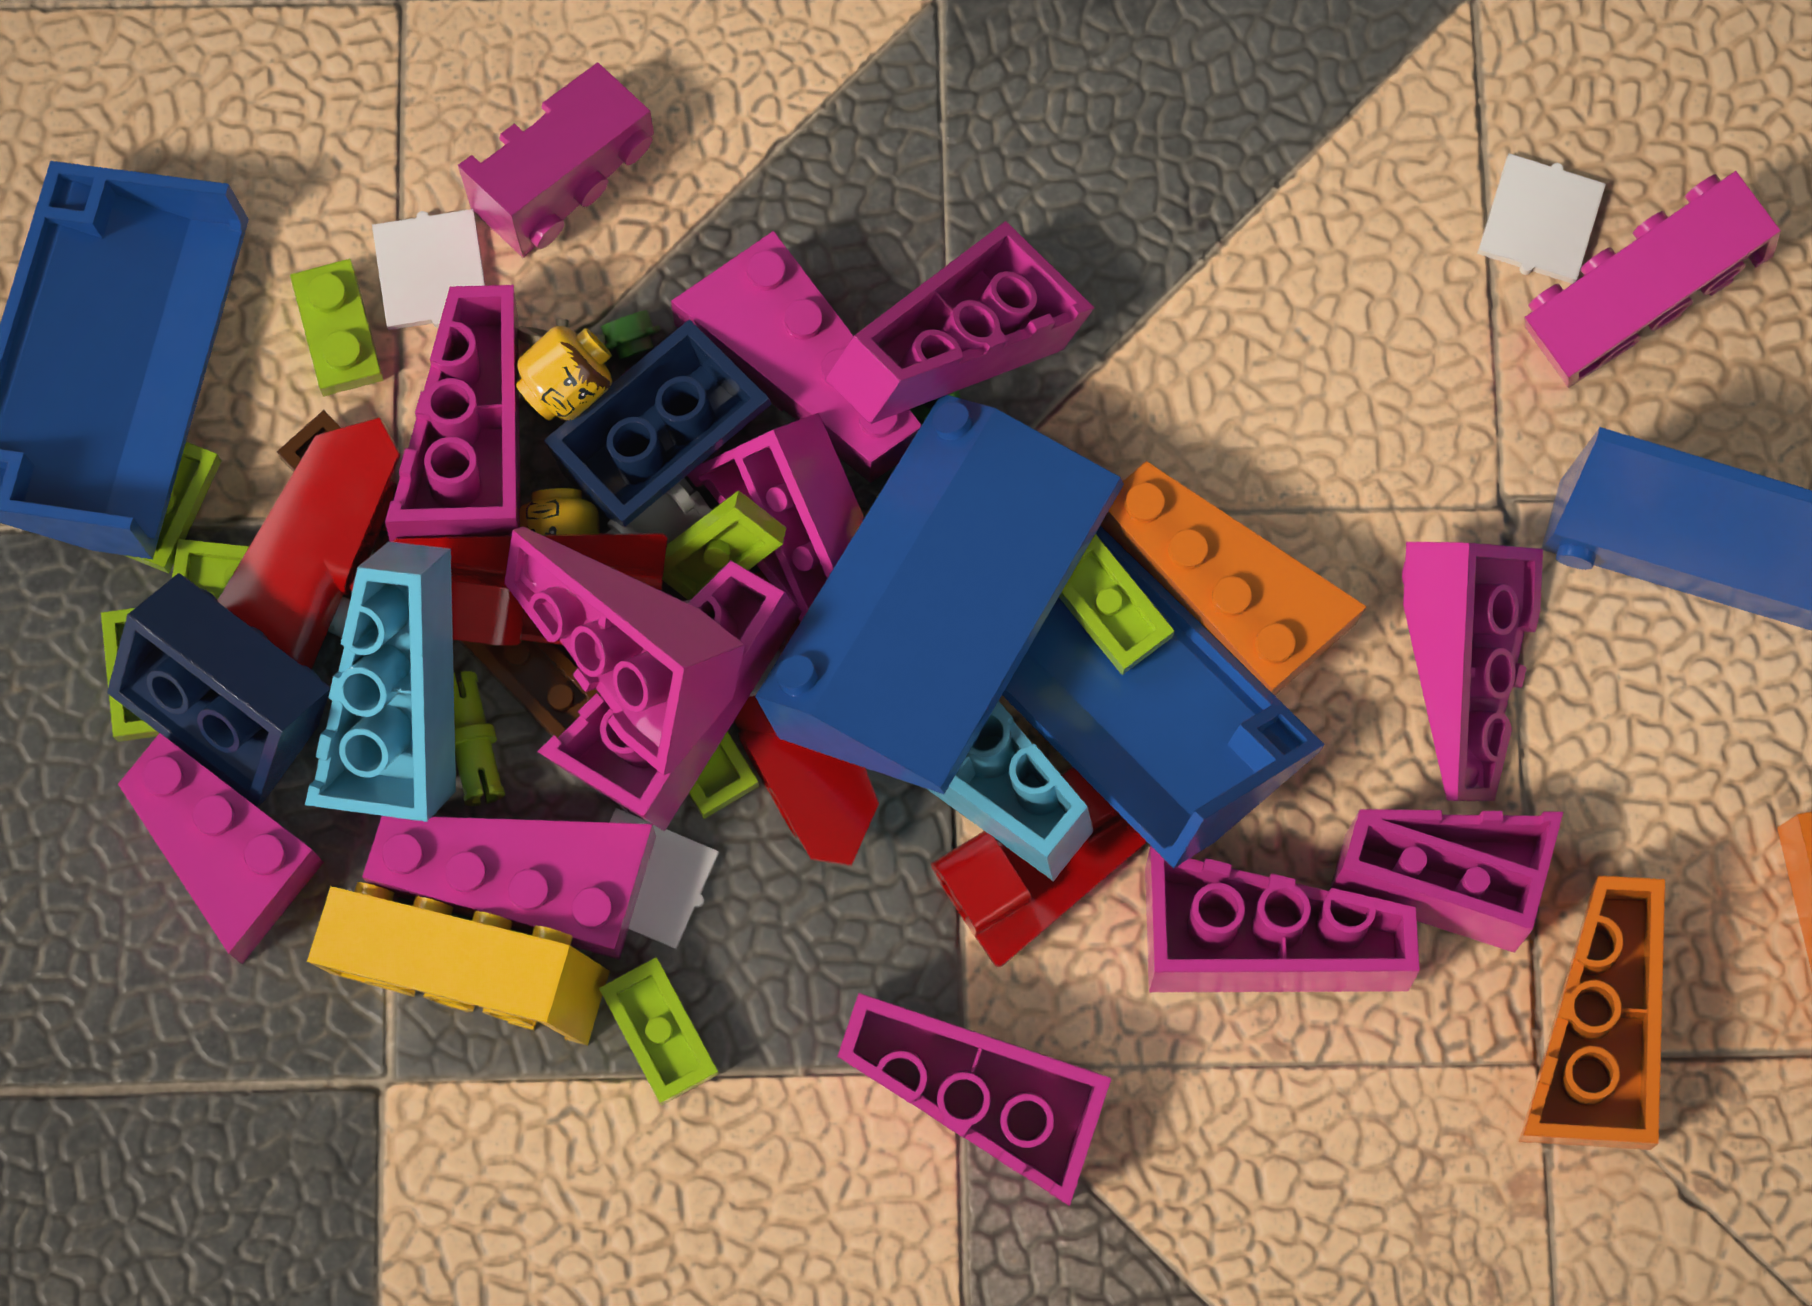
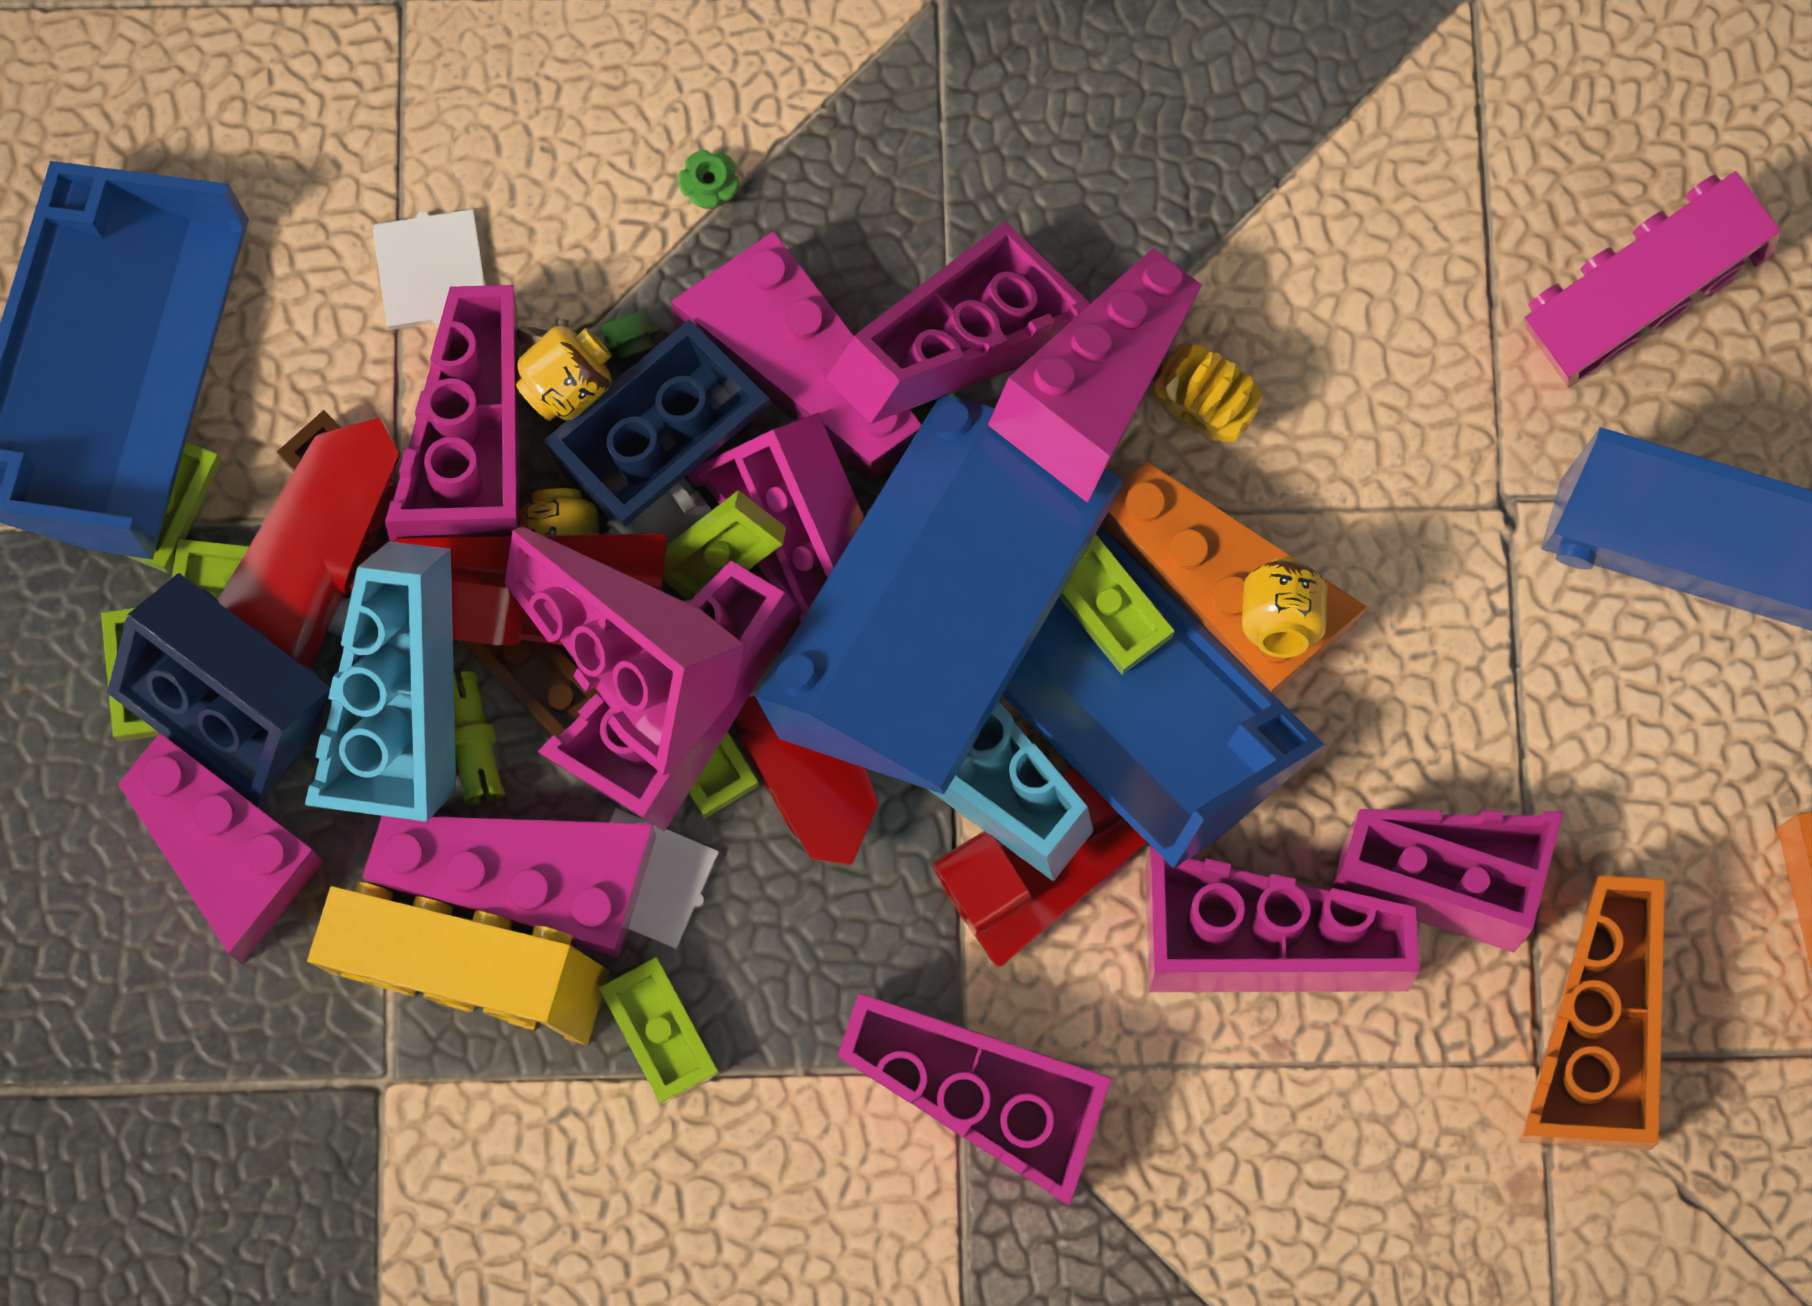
lime plate [290,259,384,397] -> none
dark pink wedge [458,62,654,258] -> none
dark pink wedge [1402,542,1543,801] -> none
white piece [1477,153,1606,284] -> none
none -> bright green plate [678,150,739,209]
none -> dark pink wedge [988,248,1202,503]
none -> yellow gear [1152,344,1263,442]
none -> yellow head [1242,557,1328,658]

